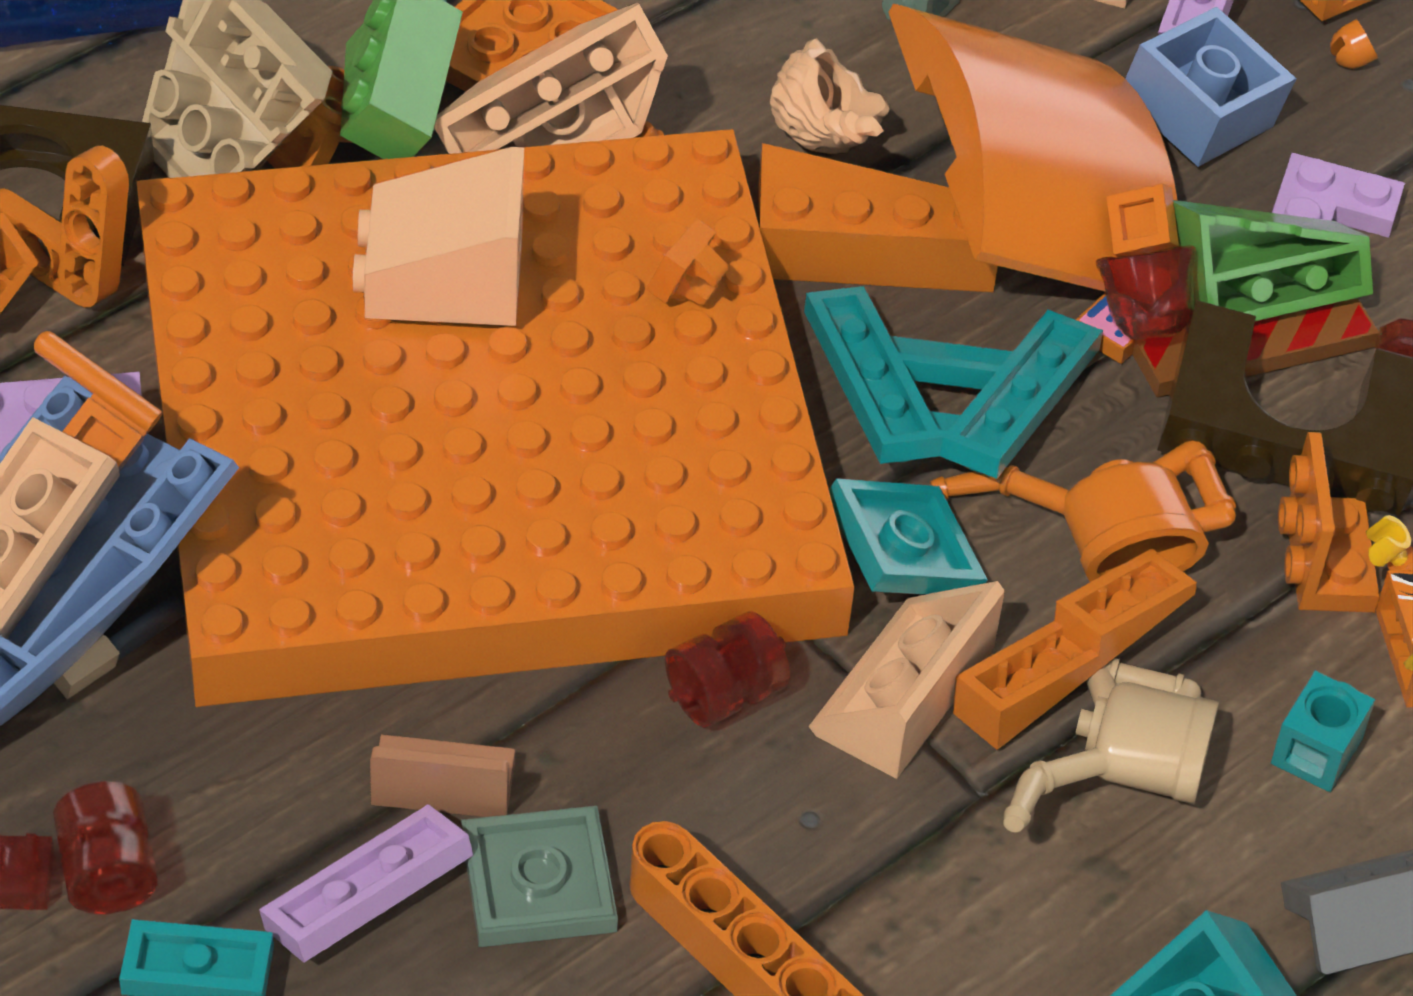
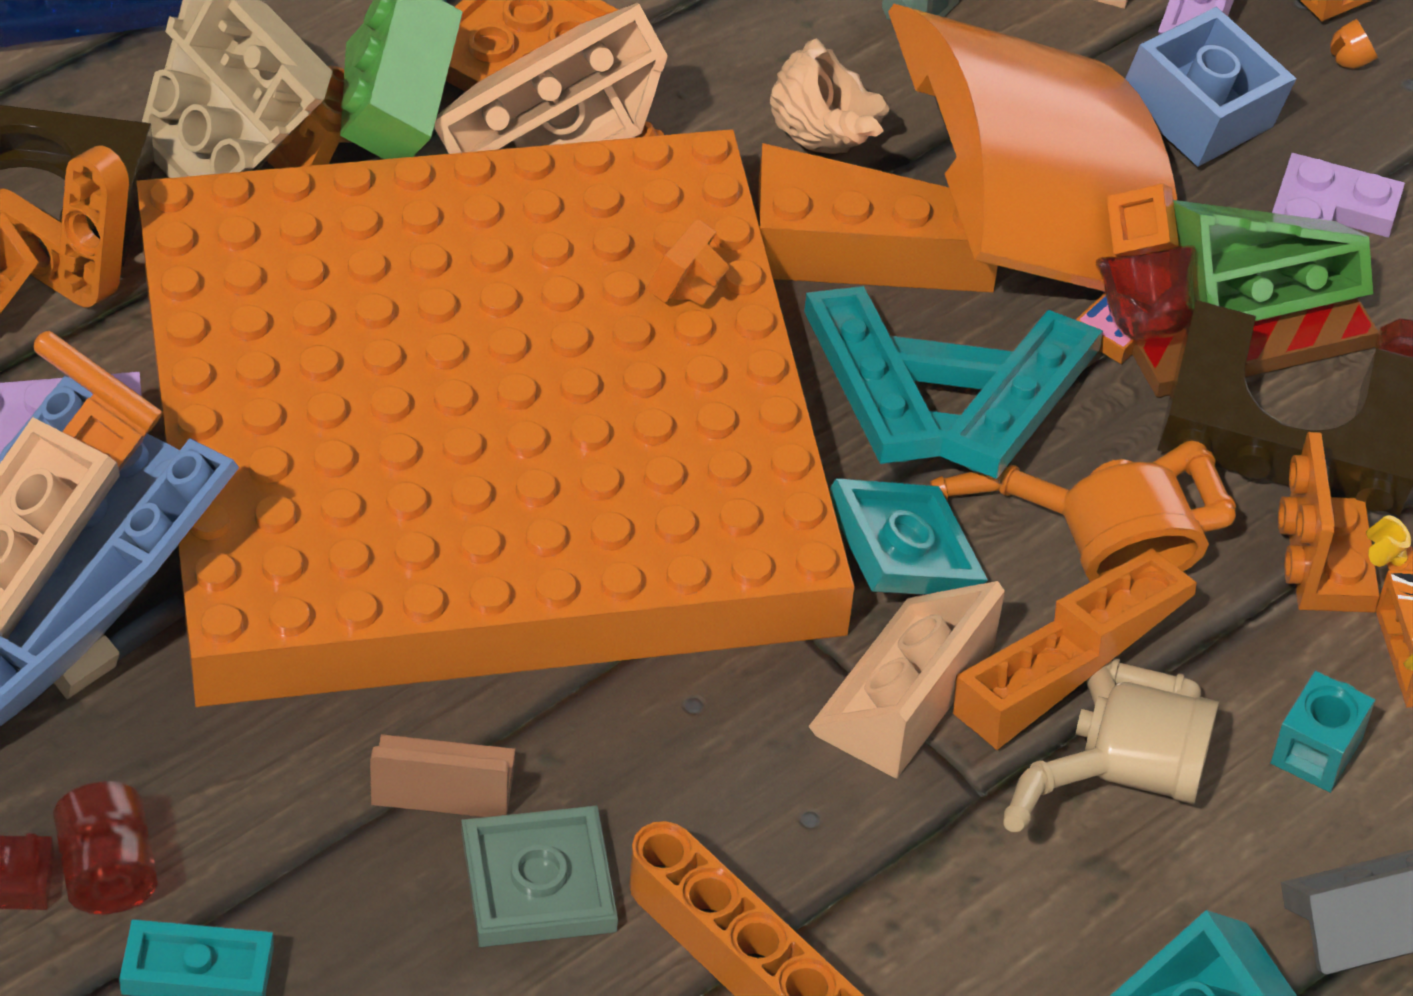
lavender plate [259,804,473,963] -> none
light nougat slope [353,147,524,326] -> none
clear red wheel [665,611,790,728] -> none

